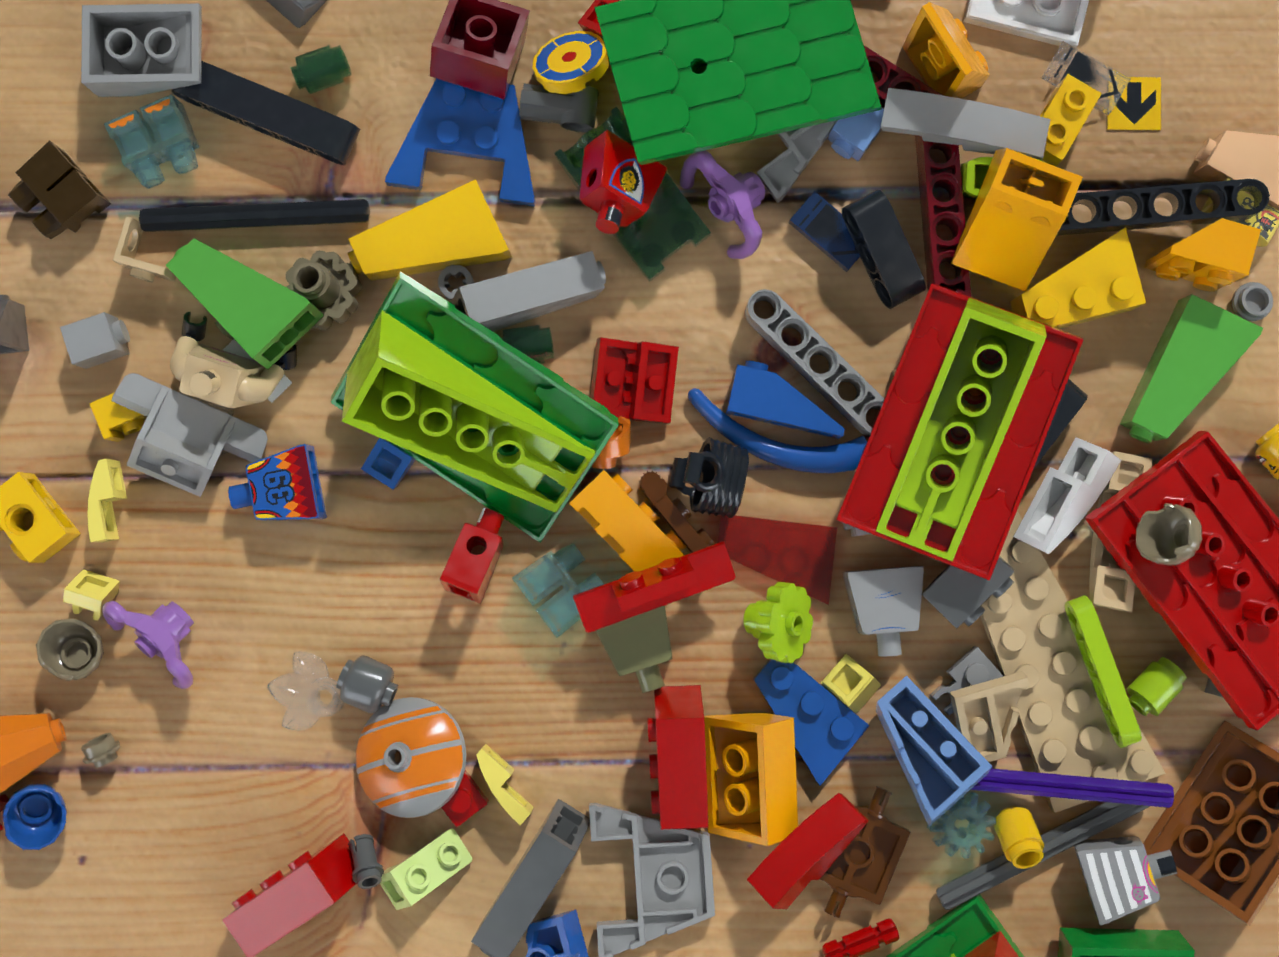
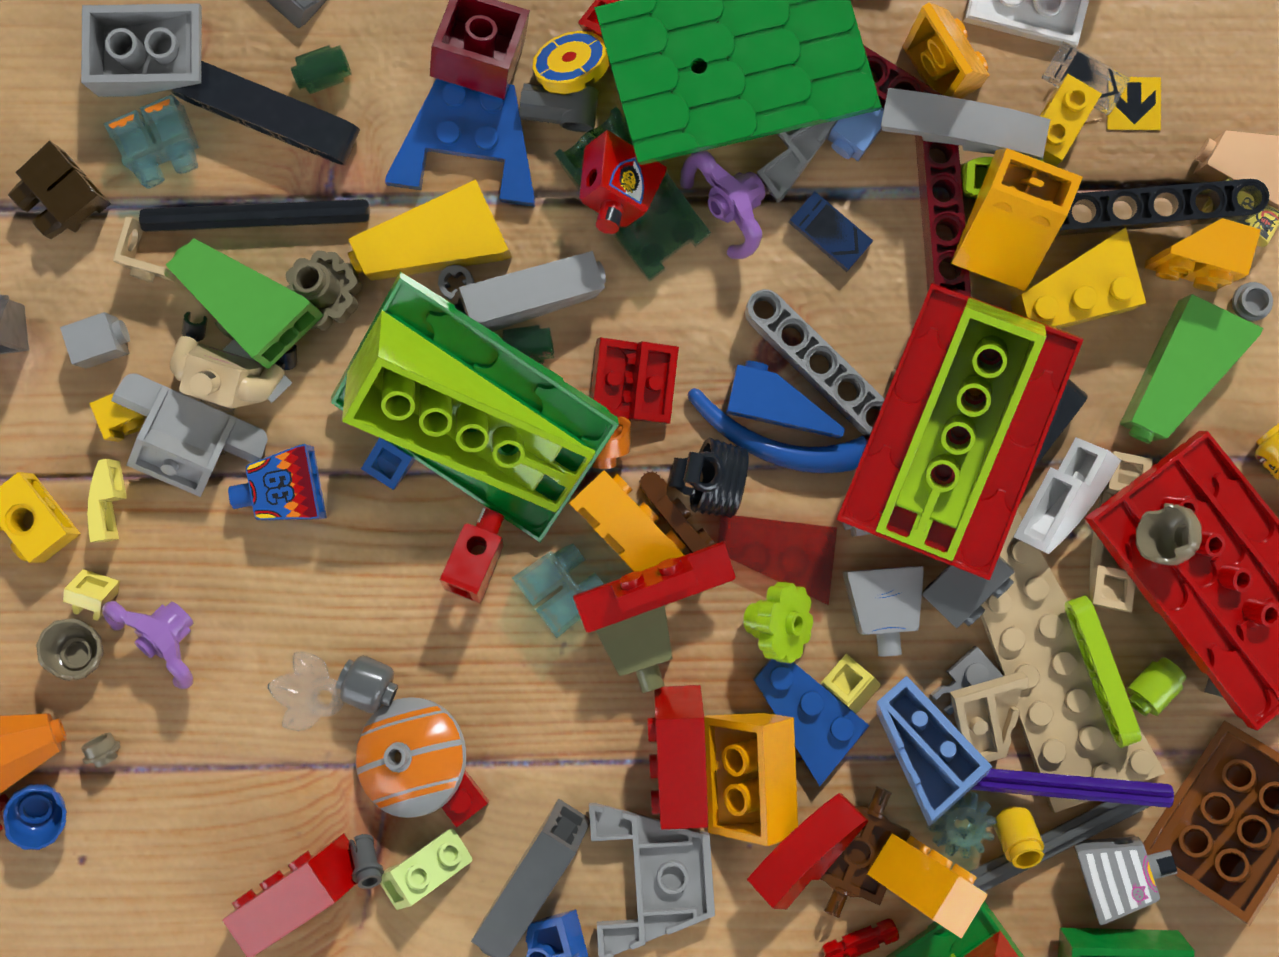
light yellow slope [476,744,534,825] -> none
black beam [842,189,926,309] -> none
none -> light orange wedge [867,833,988,938]

